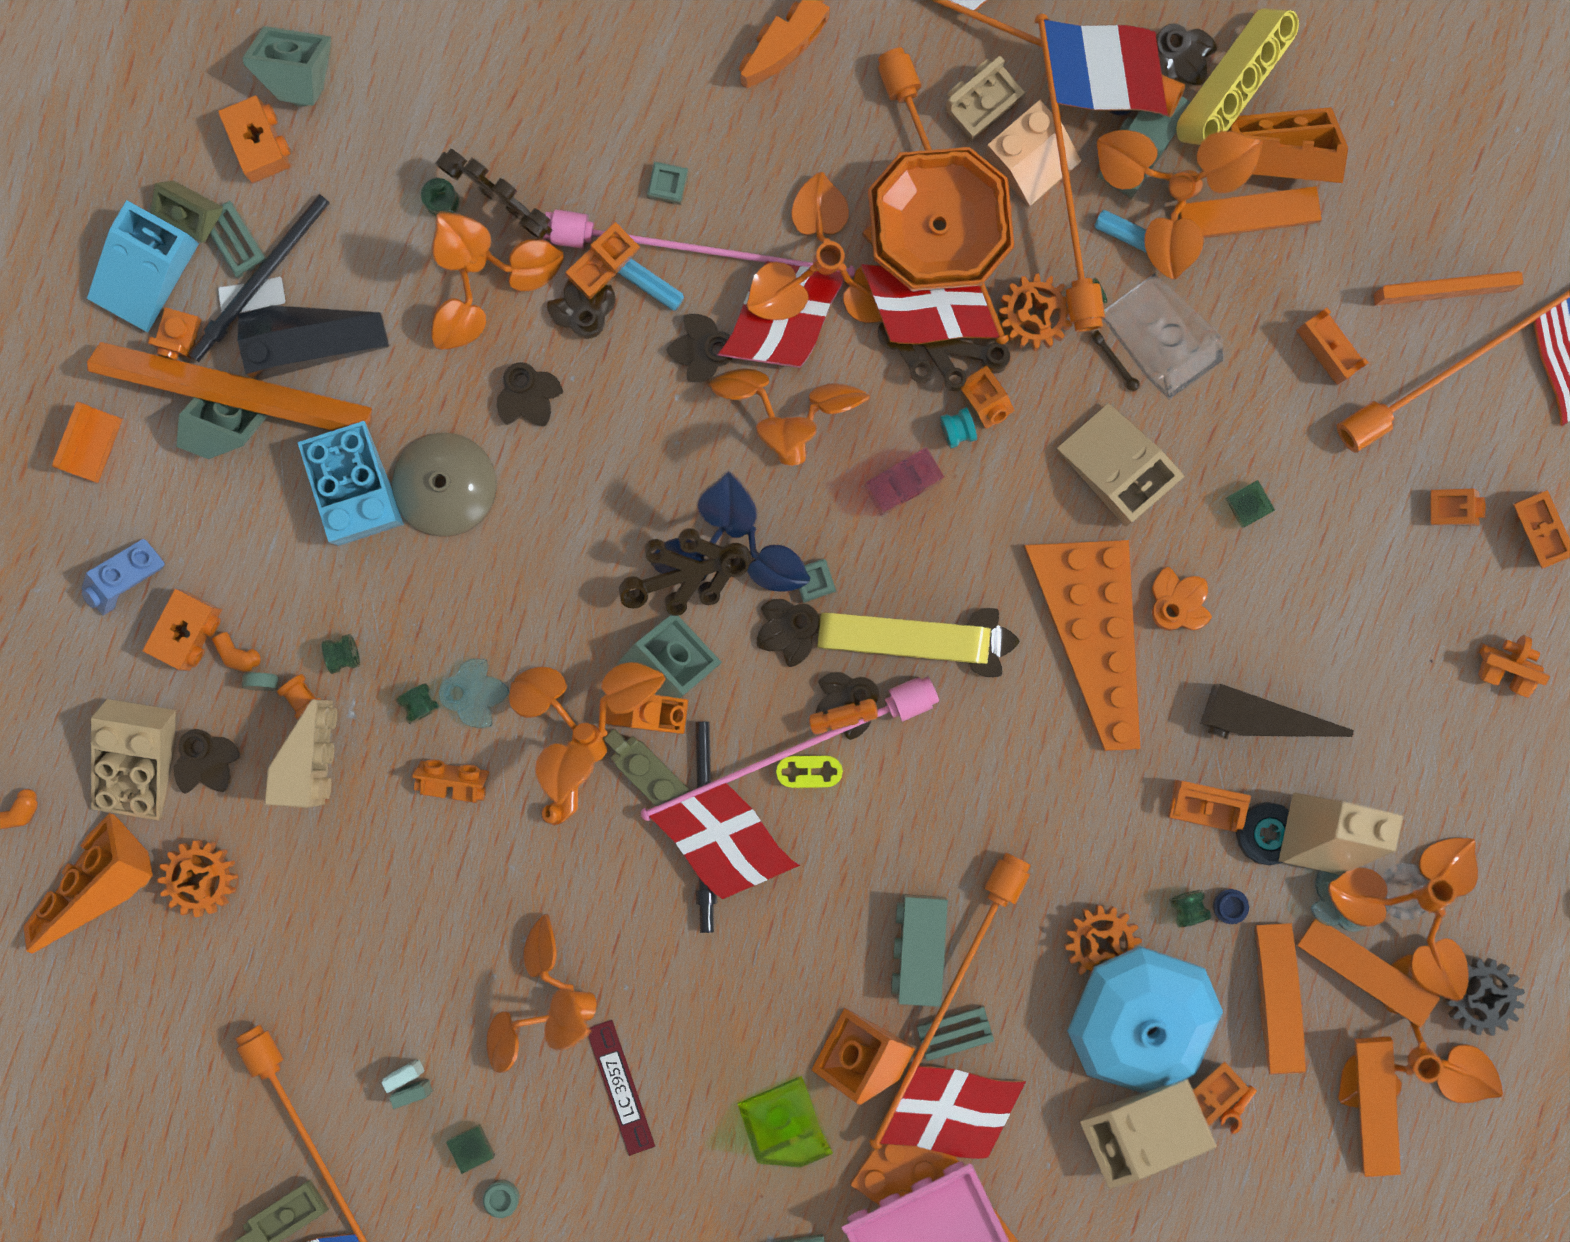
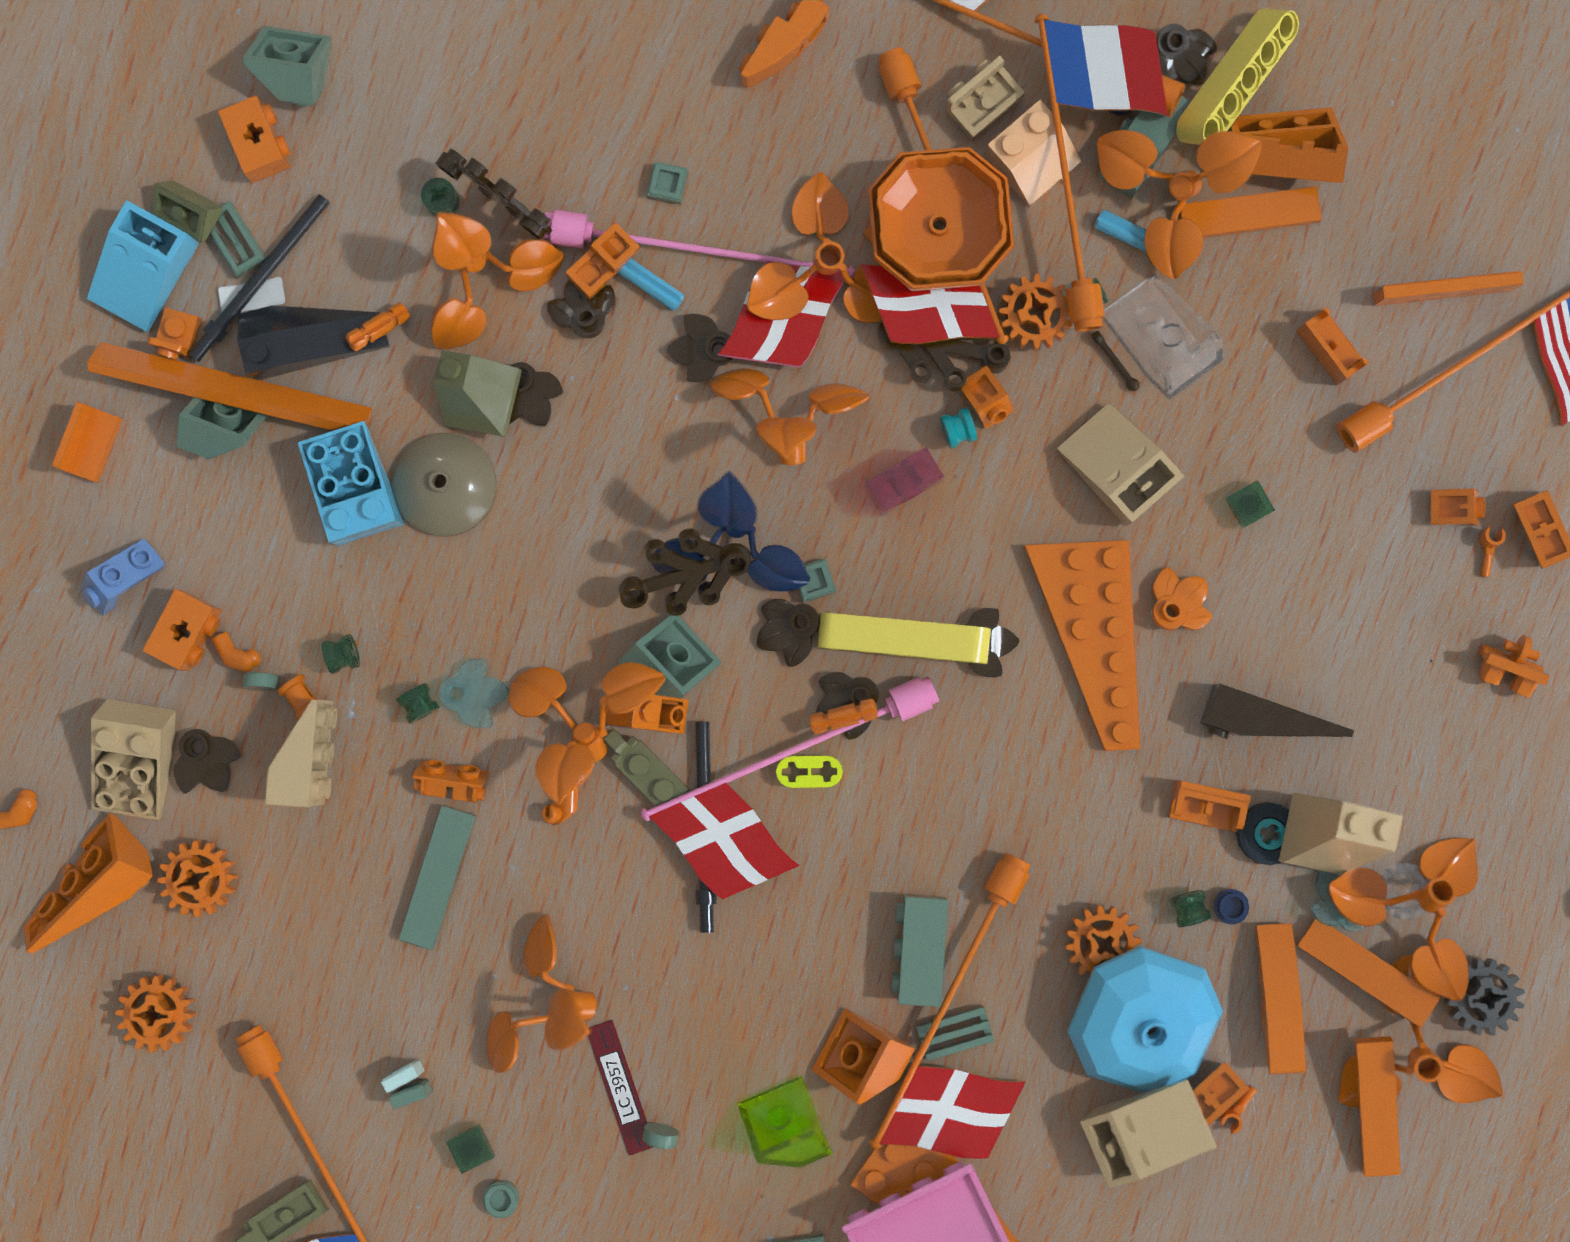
none -> orange gear [115,974,196,1053]
none -> orange axle [345,302,410,351]
none -> sand green tile [399,805,477,950]
none -> olive slope [434,350,522,437]
none -> sand green tile [642,1123,679,1149]
none -> orange hand [1479,527,1506,577]

